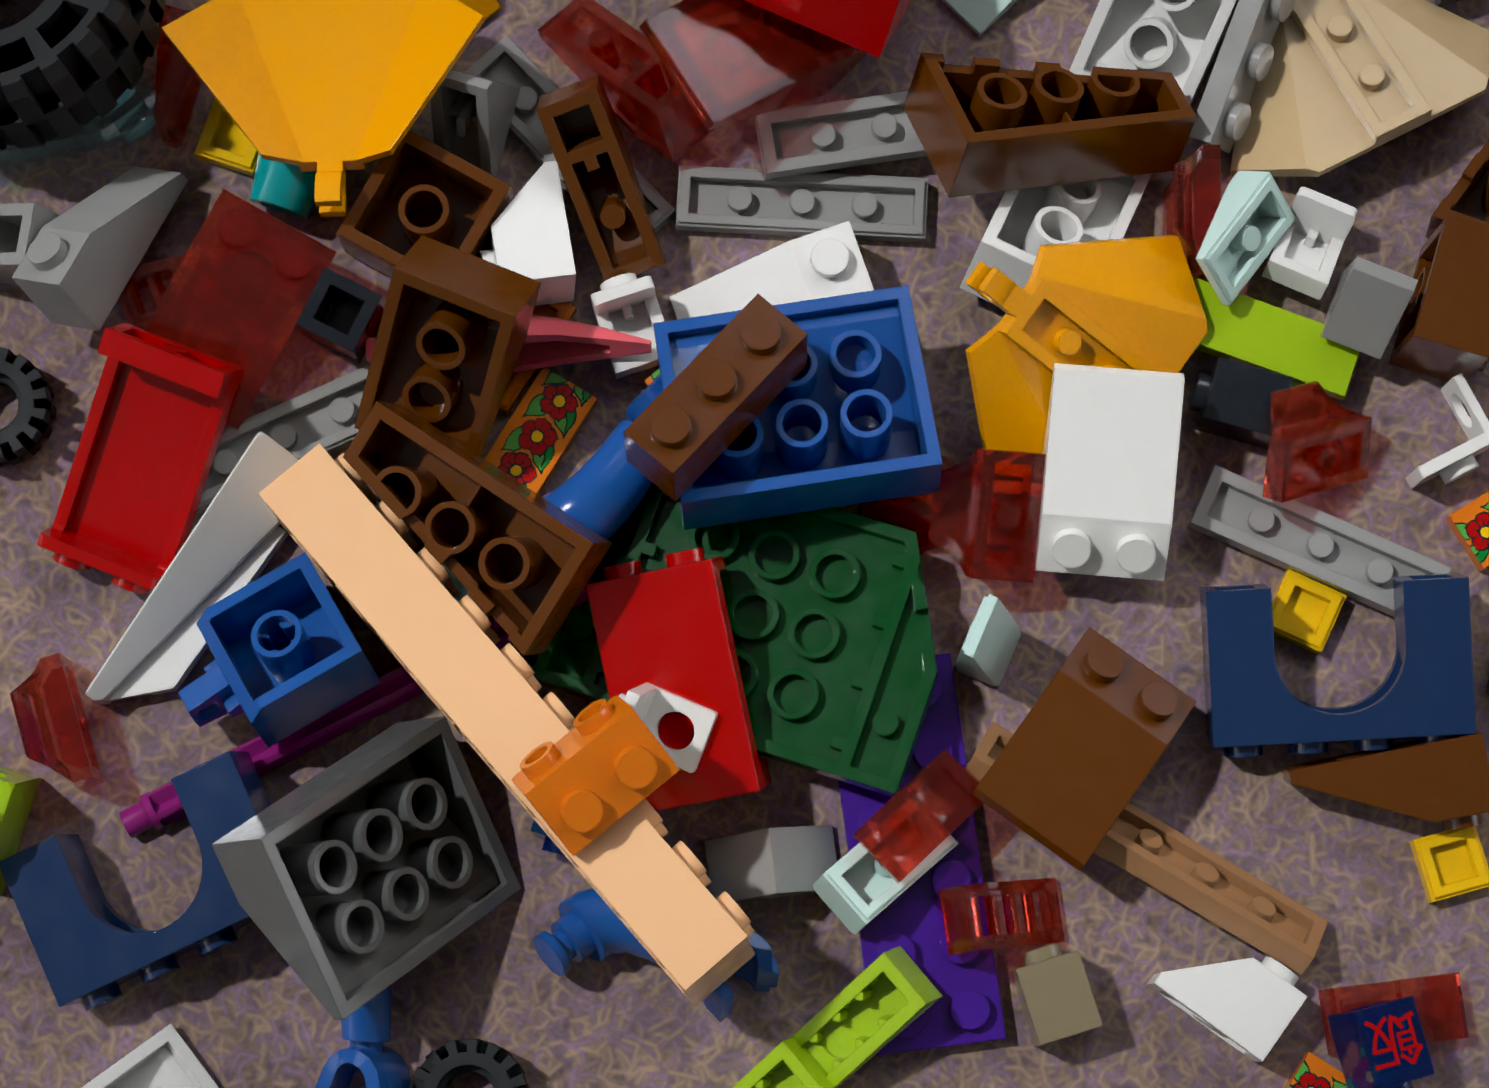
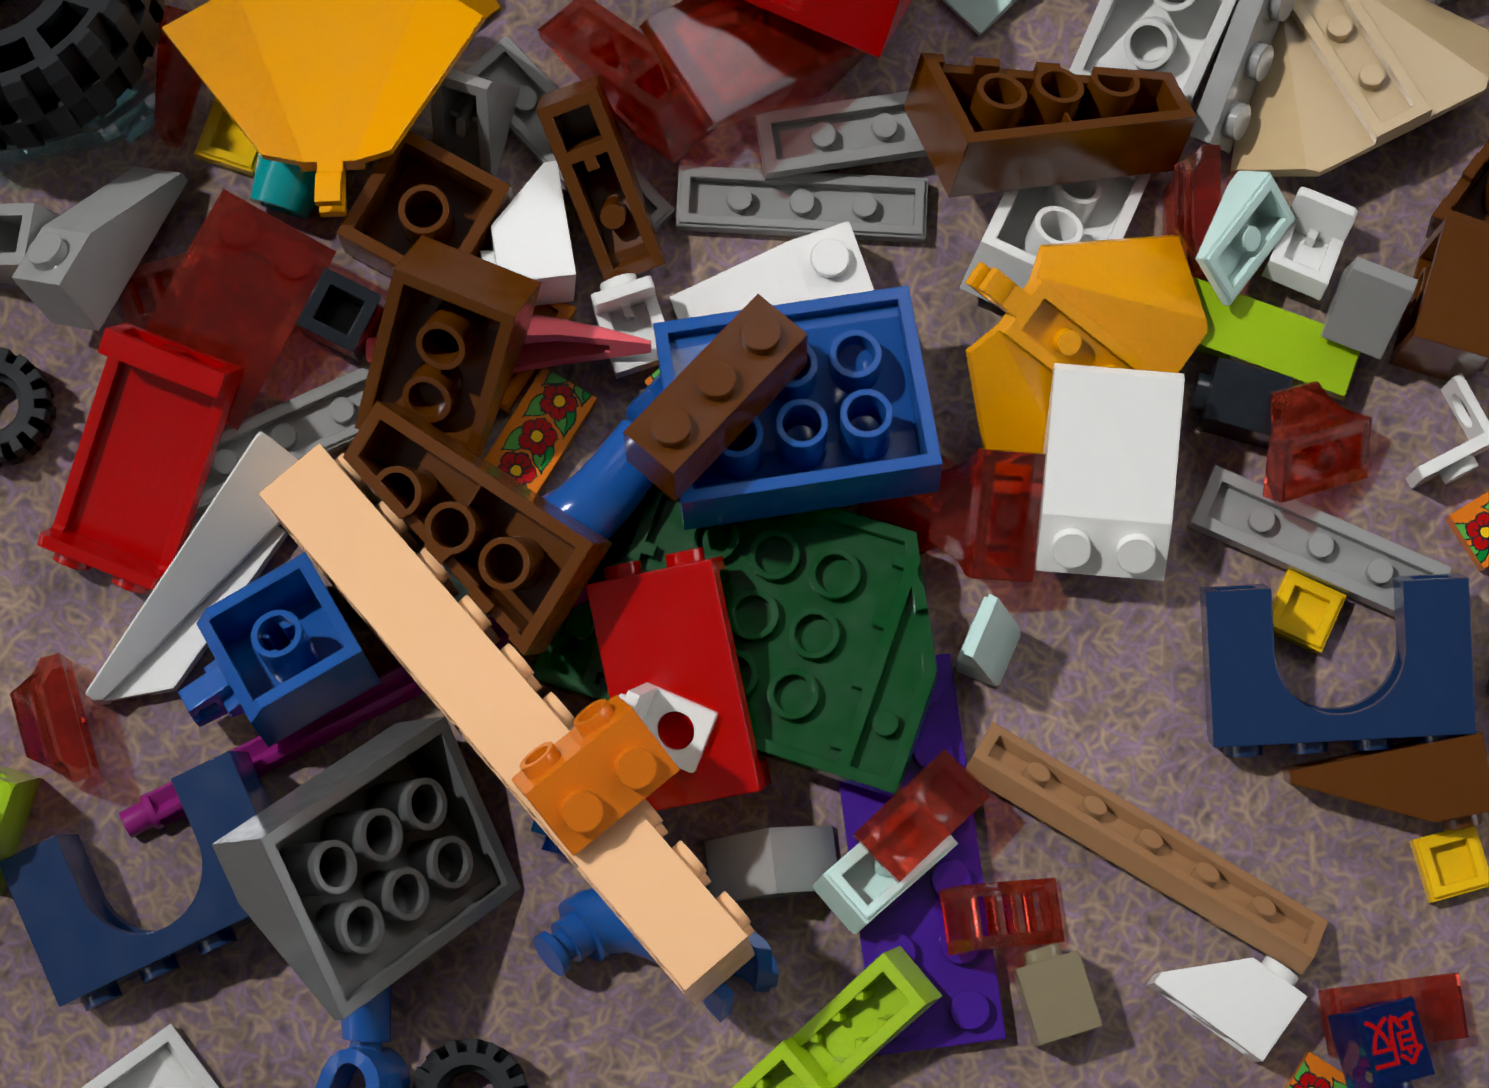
reddish brown slope [972,627,1196,871] -> none

